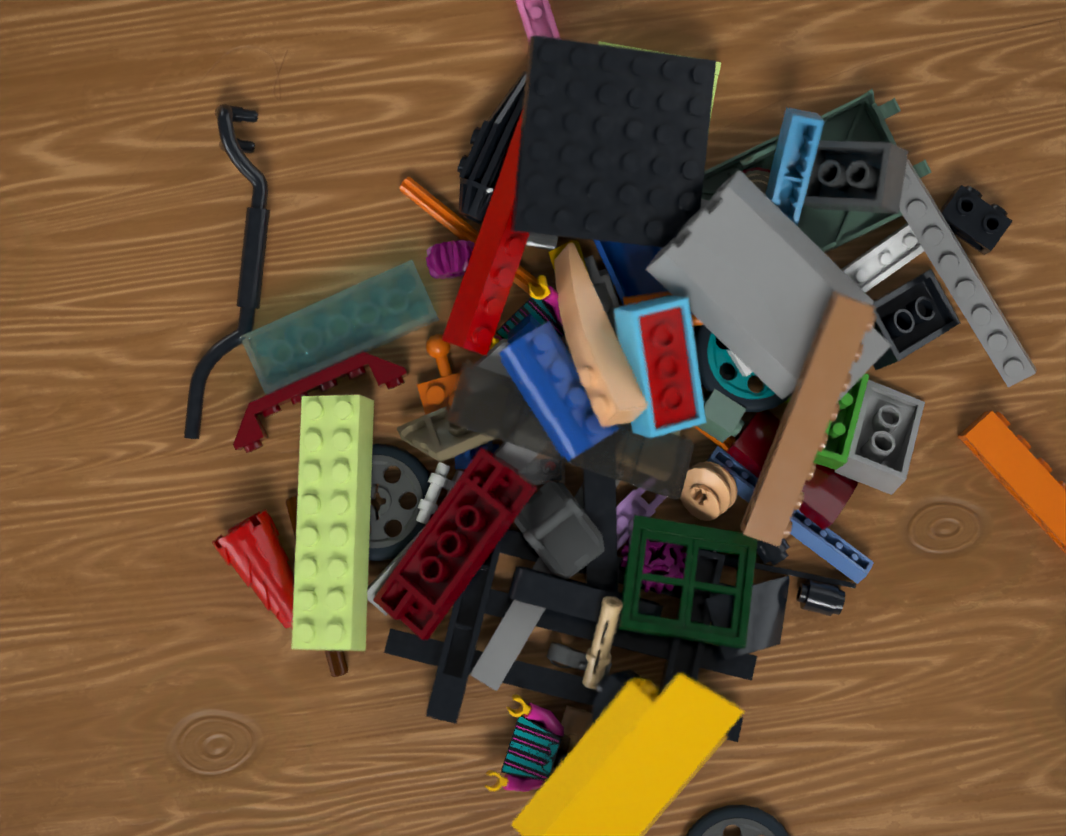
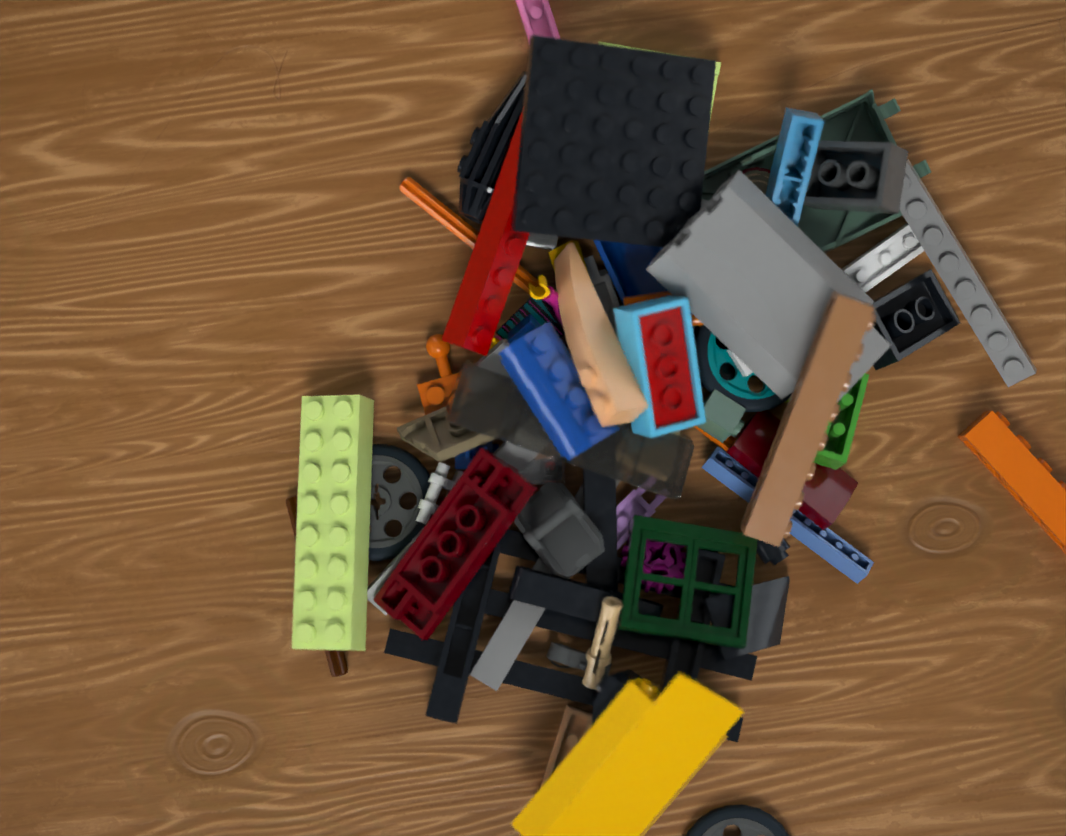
black piece [184,104,270,439] -> none
red cone [212,509,295,629] -> none
dark red slope [233,352,409,453] -> none
clear light blue brick [240,260,439,395] -> none
magenta gear [426,240,475,279] -> none
torso [484,694,571,792] -> none
light nougat piece [678,461,738,521] -> none
black sword [723,553,856,588] -> none
black brick [796,579,845,616] -> none
light grey slope [834,380,925,495] -> none
black brick [940,185,1012,255] -> none

